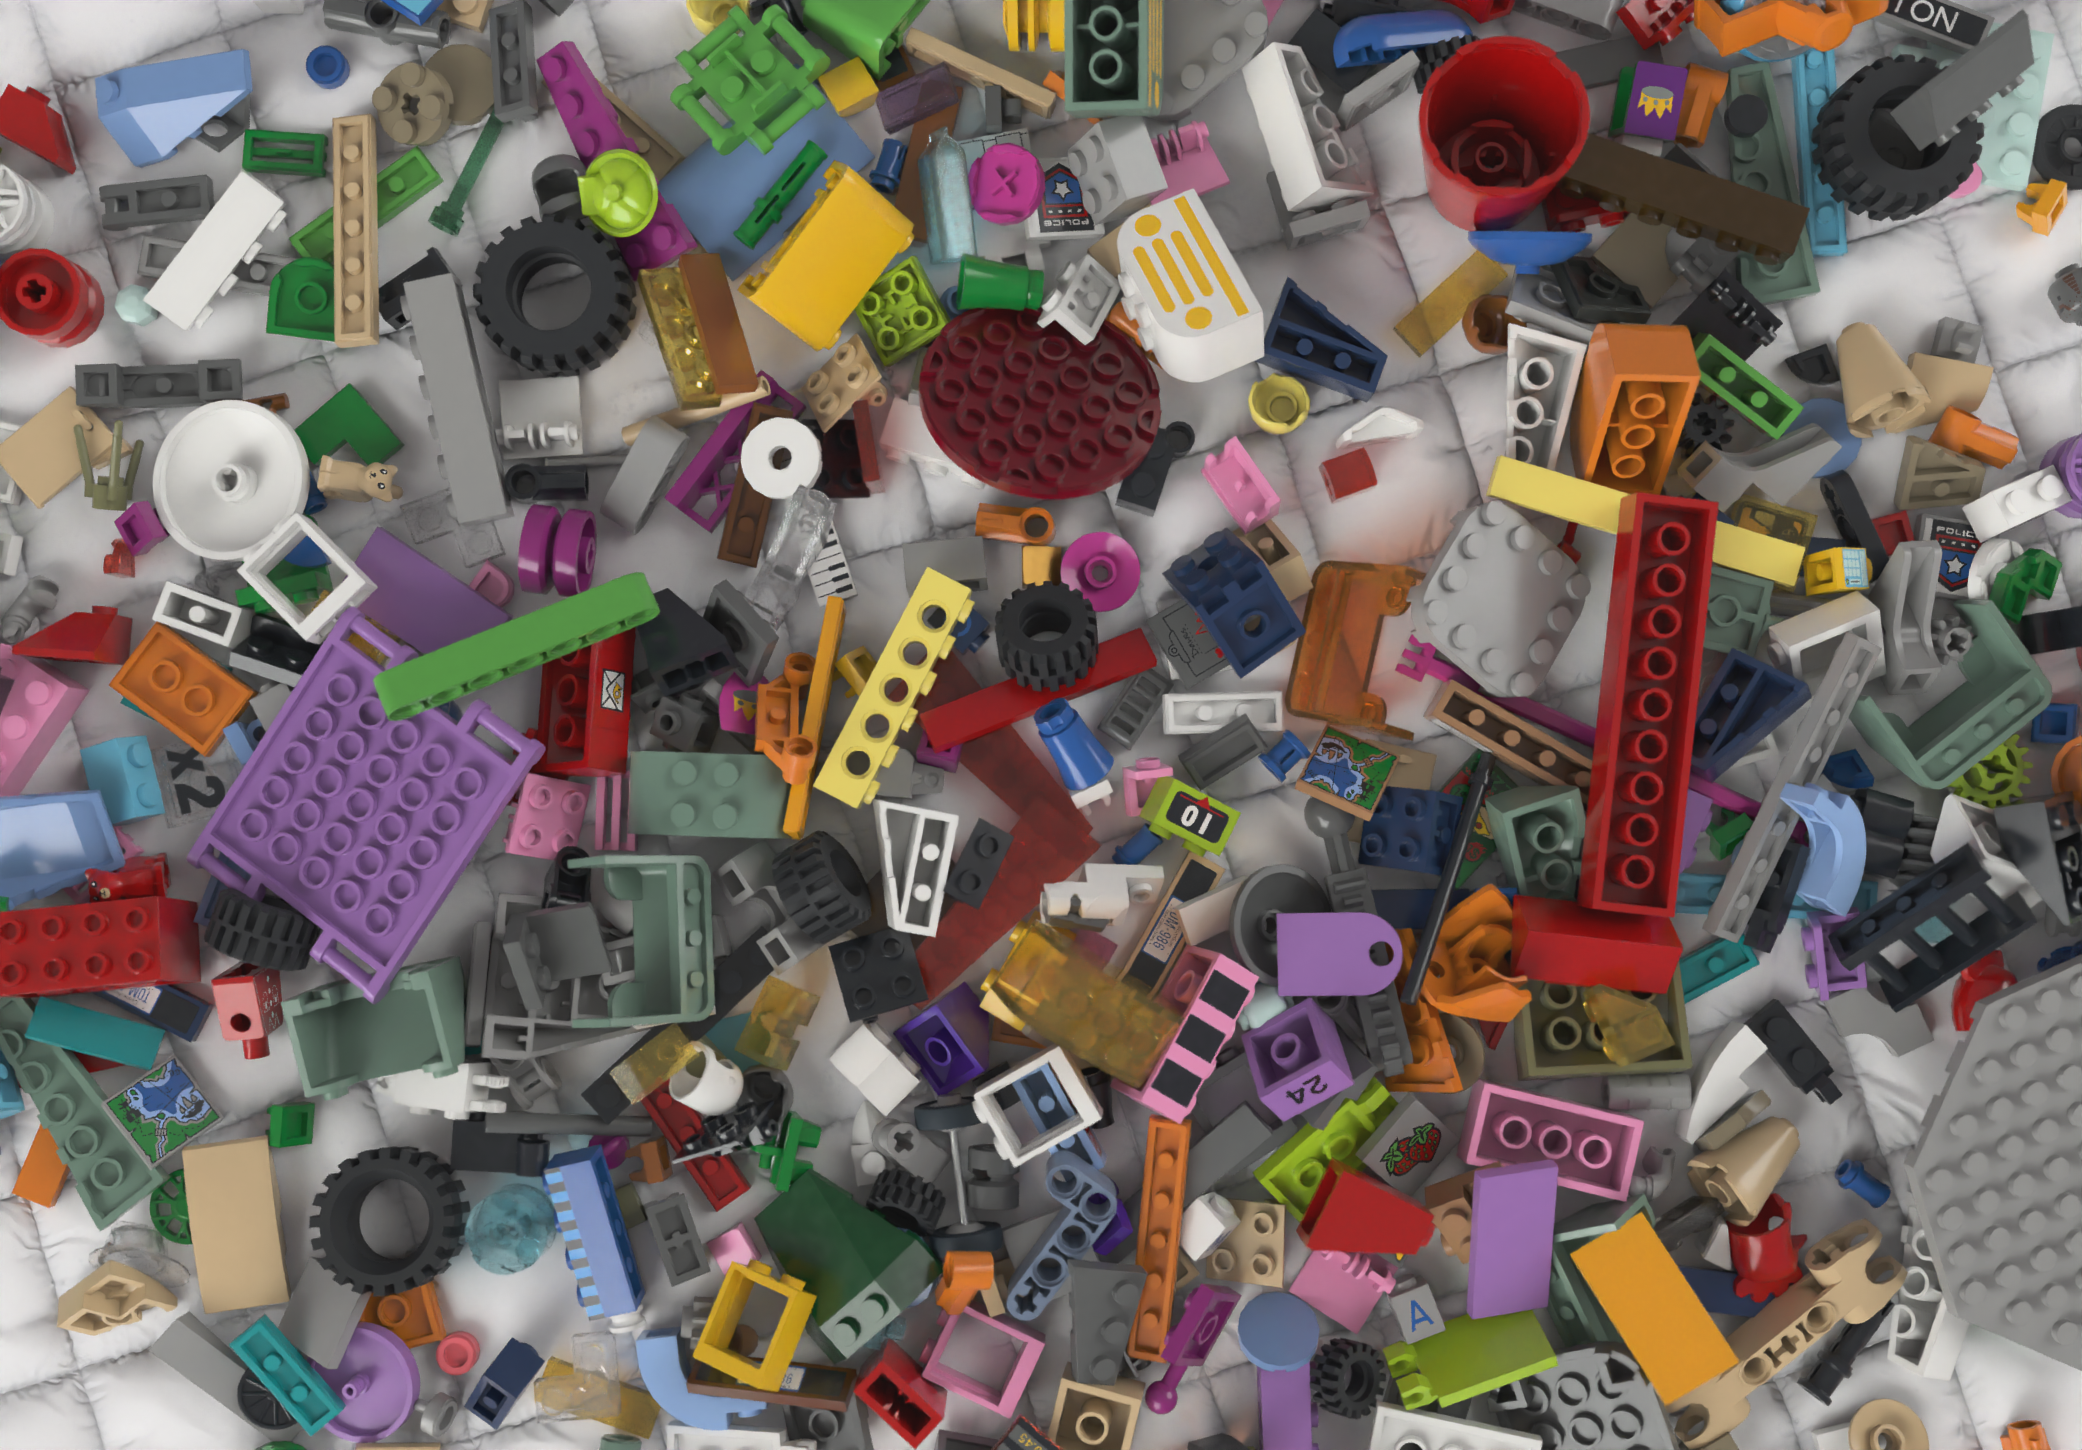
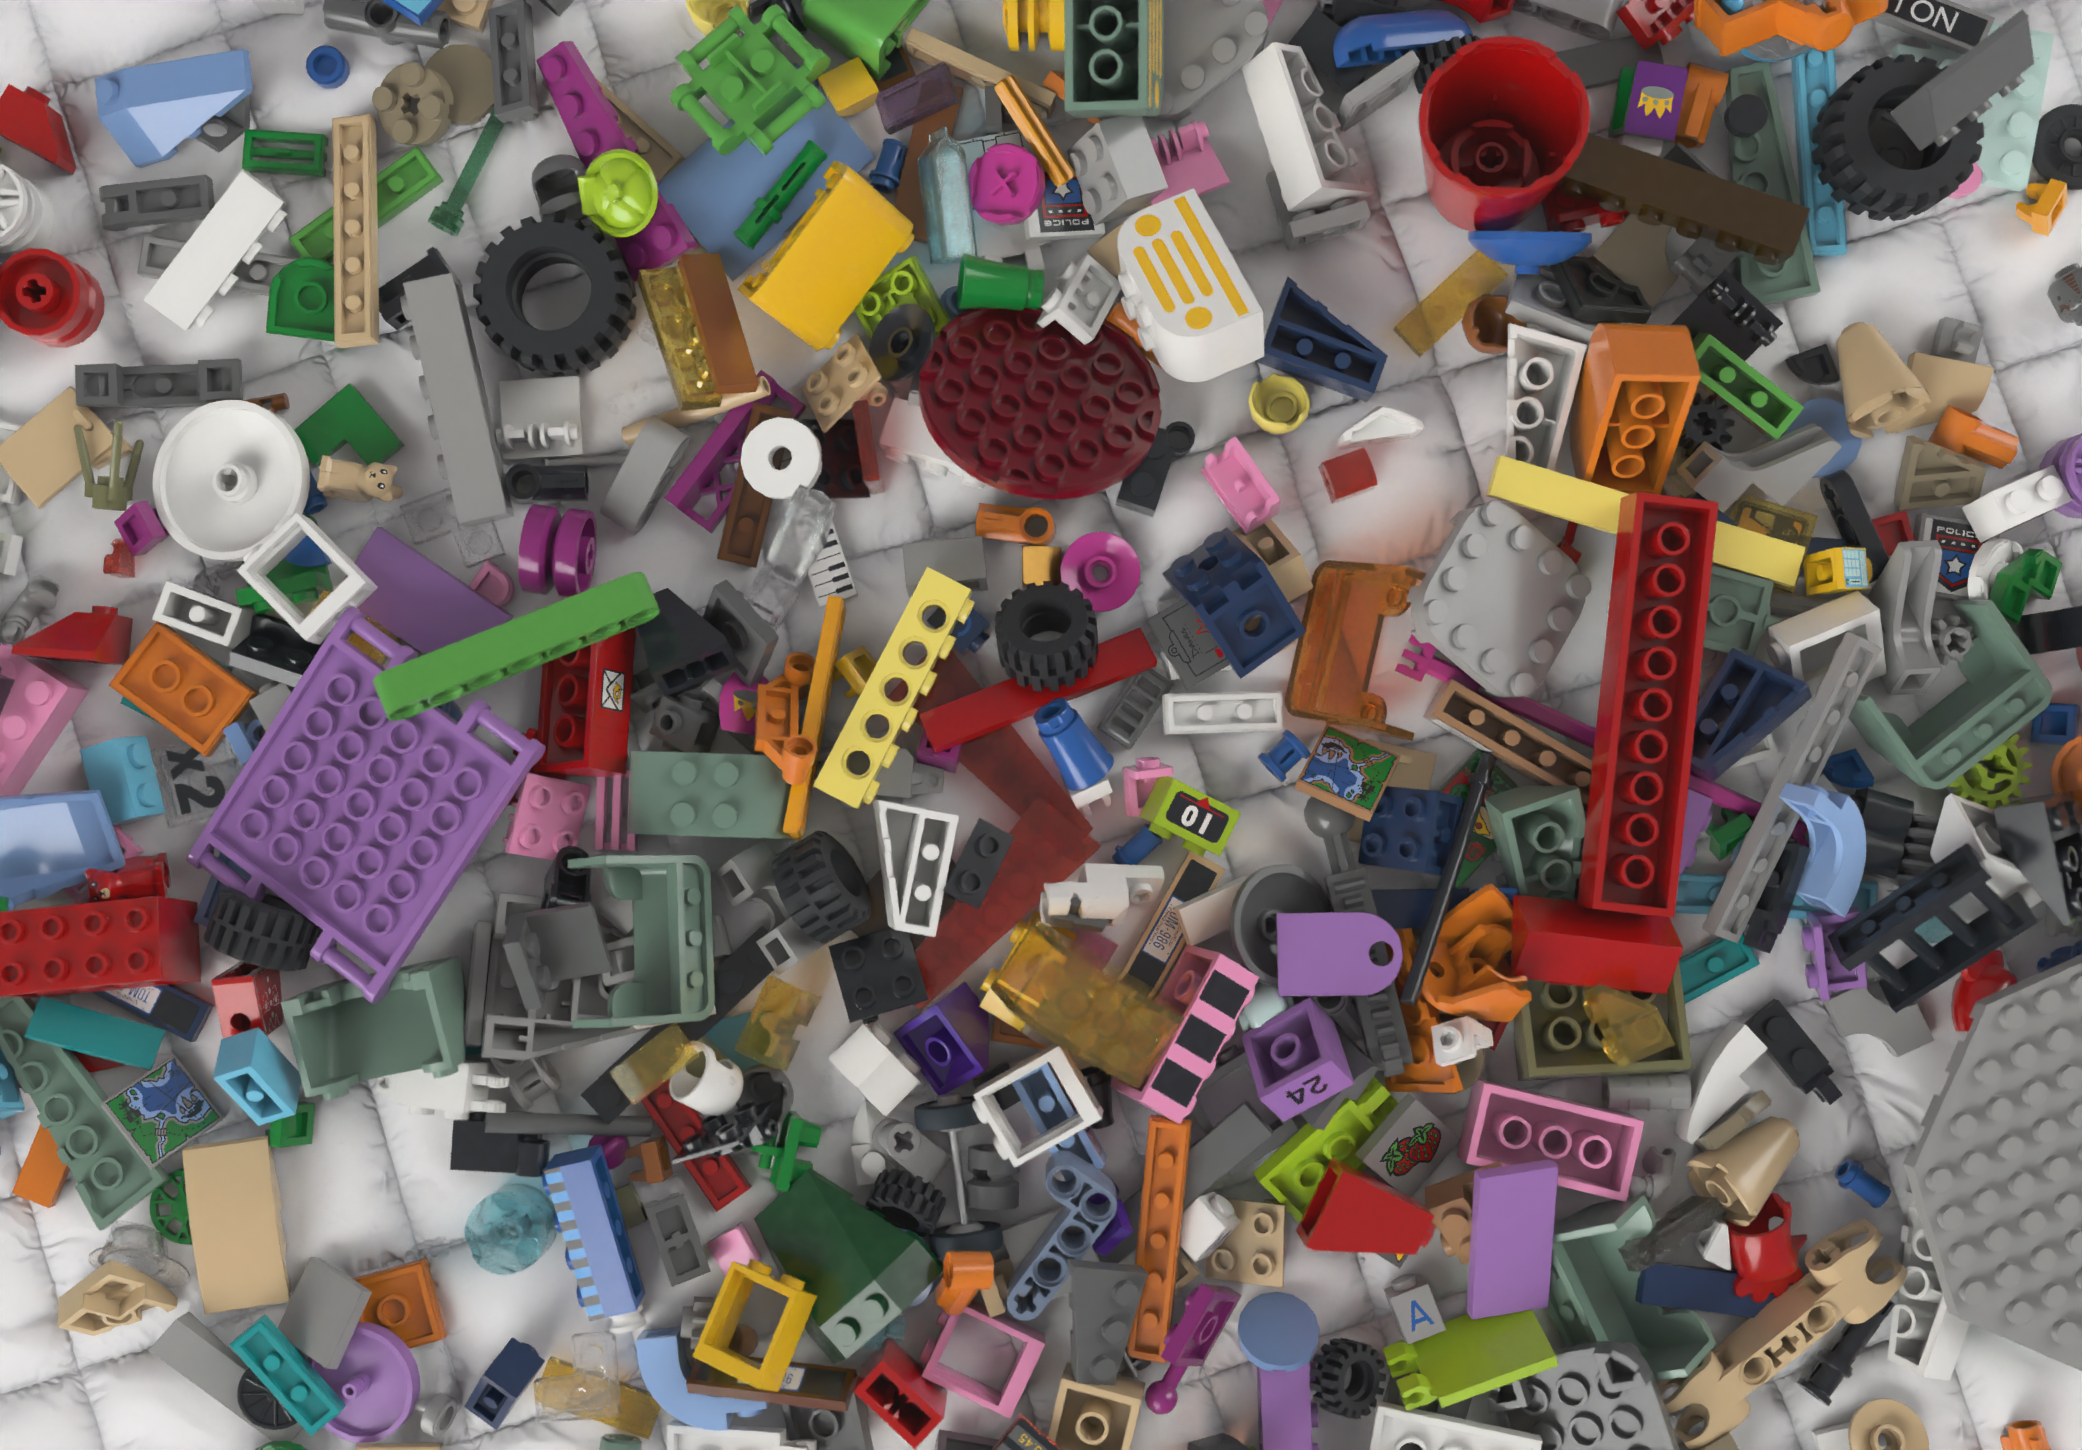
light aqua tile [115,284,158,327] -> none
black tyre [309,1146,470,1296] -> none
coral tile [436,1331,480,1375] -> none
dark grey tile [1178,713,1268,791] -> none
bright pink hinge [1288,1251,1398,1334] -> none
light orange tile [1570,1212,1739,1406] -> none
none -> medium azure brick [213,1027,301,1126]
none -> black dish [869,304,935,382]
none -> light orange axle [995,75,1075,187]
none -> white bracket [1431,1016,1494,1067]

